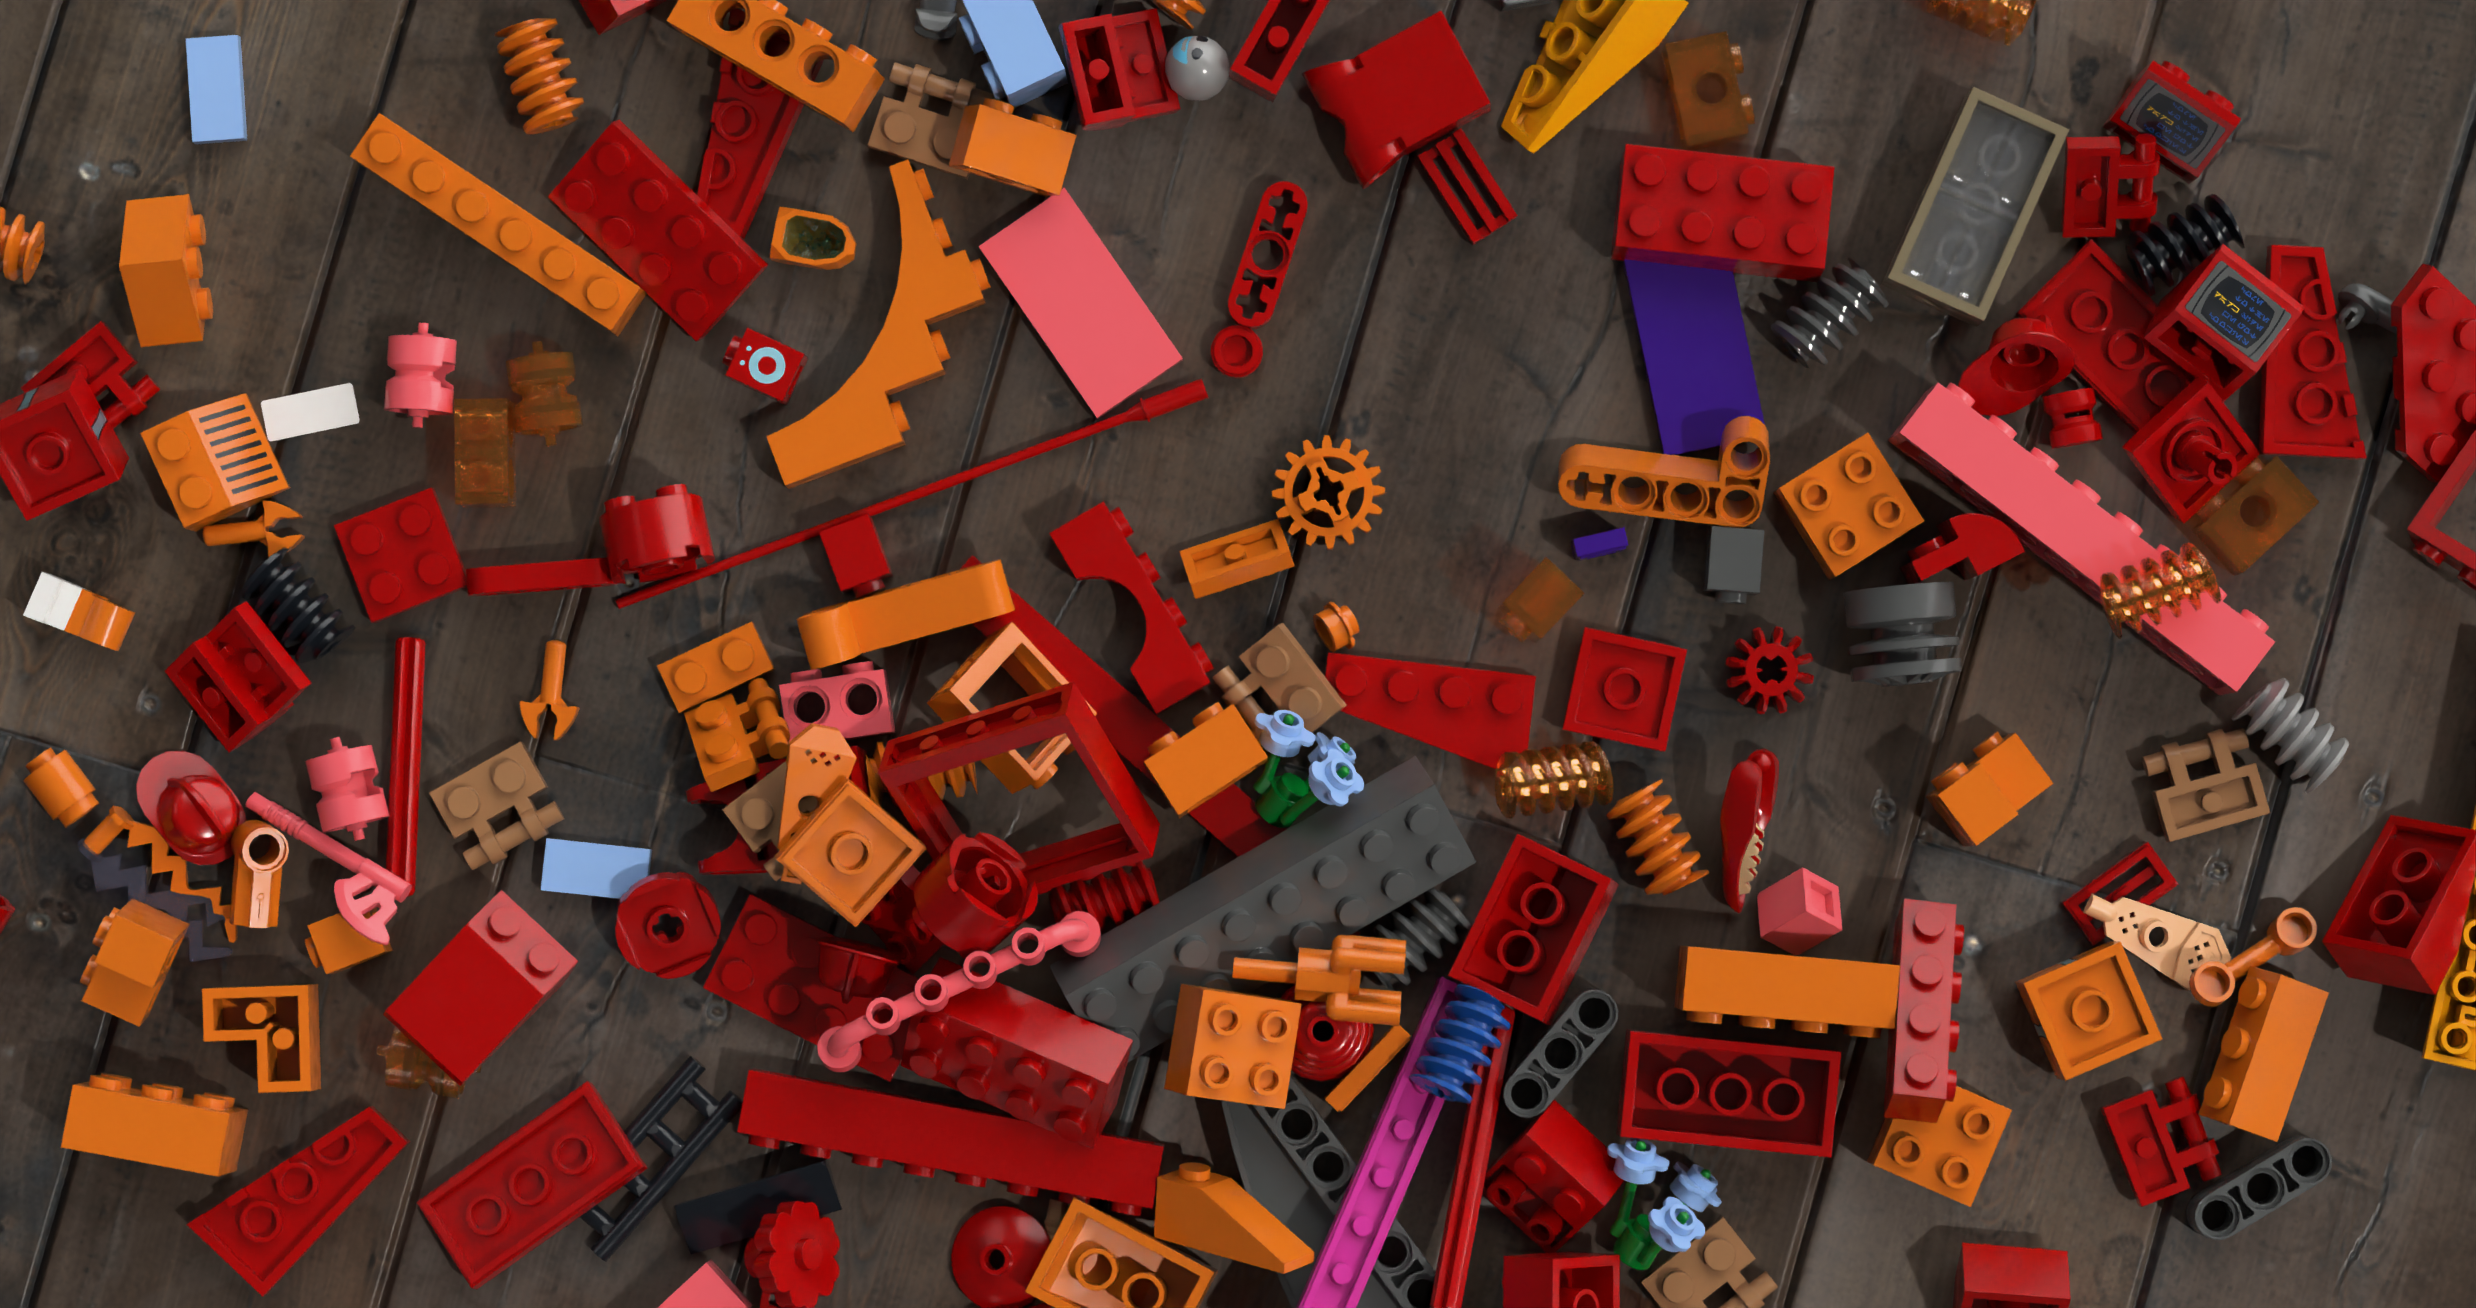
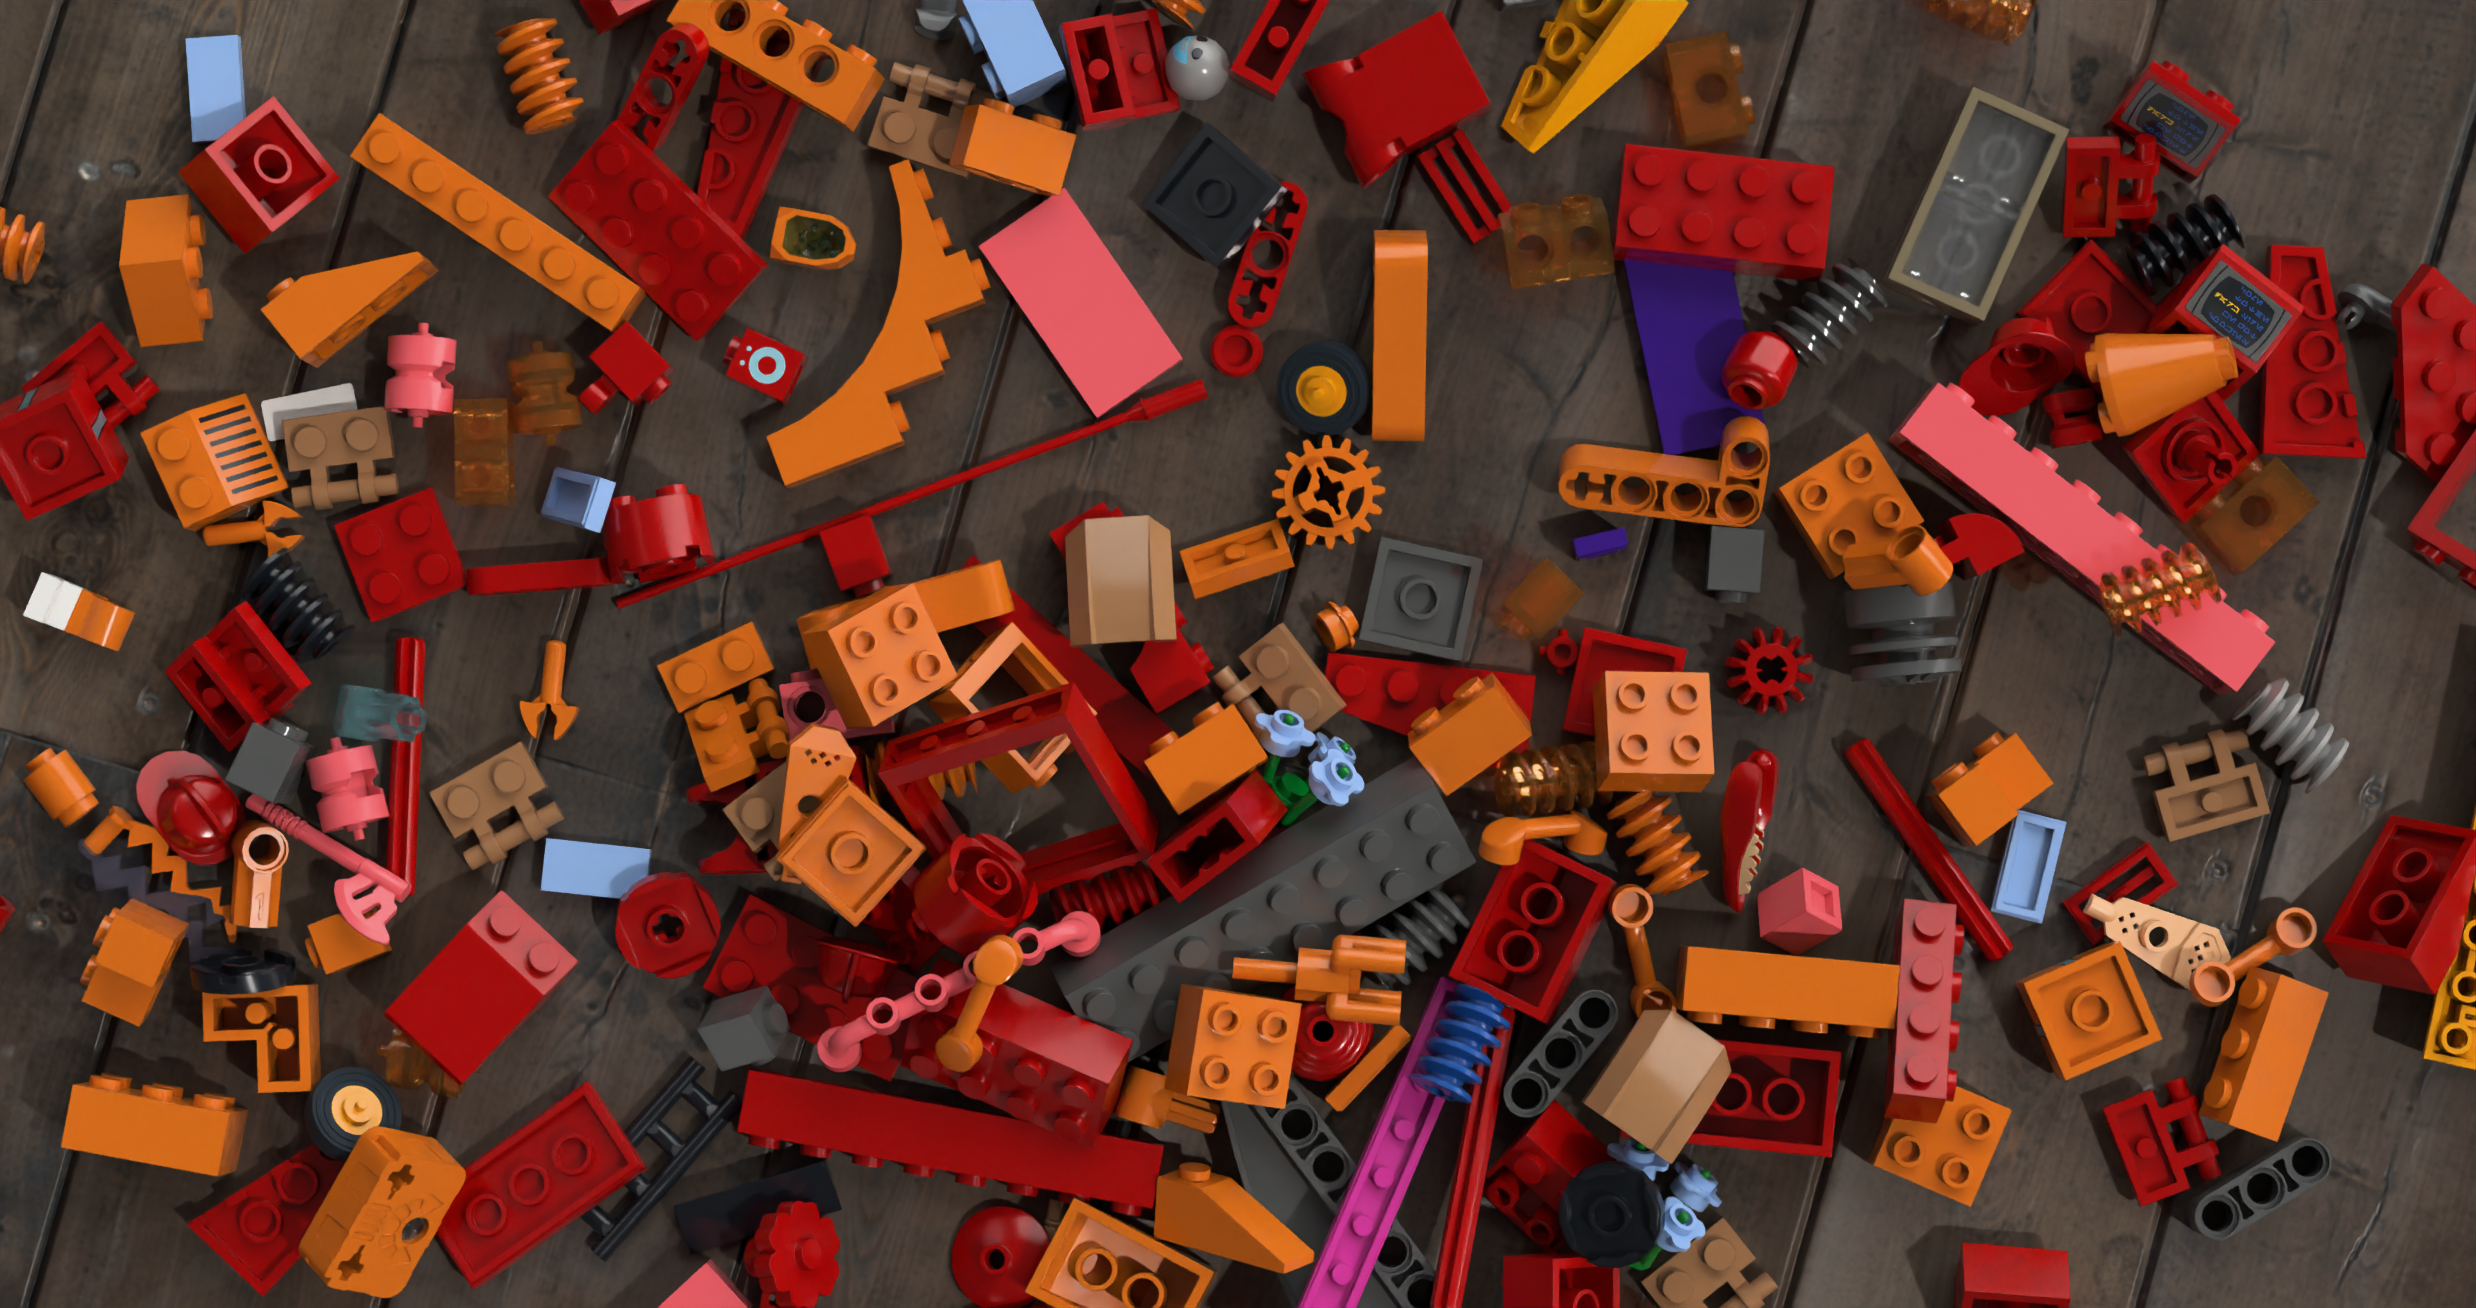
none -> red slope [178,96,340,254]
none -> black tile [190,949,297,995]
none -> dark grey brick [225,718,318,804]
none -> orange slope [260,251,439,368]
none -> medium nougat plate [282,406,399,510]
none -> orange axle [299,1126,466,1298]
none -> black wheel [304,1067,401,1162]
none -> clear light blue piece [332,684,427,742]
none -> light blue tile [540,467,616,533]
none -> red brick [578,321,675,416]
none -> red beam [617,23,709,152]
none -> dark grey brick [697,985,791,1071]
none -> orange brick [801,583,959,729]
none -> orange bar [935,935,1023,1072]
none -> medium nougat slope [1065,515,1177,647]
none -> orange axle [1114,1065,1221,1134]
none -> black plate [1141,122,1288,271]
none -> red brick [1146,768,1288,903]
none -> black wheel [1277,340,1372,436]
none -> dark grey plate [1358,537,1483,662]
none -> orange beam [1371,230,1428,442]
none -> orange brick [1408,673,1532,796]
none -> orange bar [1478,810,1608,865]
none -> clear orange brick [1498,194,1615,290]
none -> red piece [1539,629,1579,675]
none -> black tile [1558,1160,1665,1268]
none -> medium nougat slope [1581,1010,1732,1164]
none -> orange brick [1593,671,1714,792]
none -> orange bar [1607,884,1677,1018]
none -> red head [1721,331,1797,410]
none -> orange piece [1842,525,1954,596]
none -> red axle [1845,738,2013,962]
none -> light blue tile [1989,810,2066,924]
none -> orange cone [2085,333,2238,437]

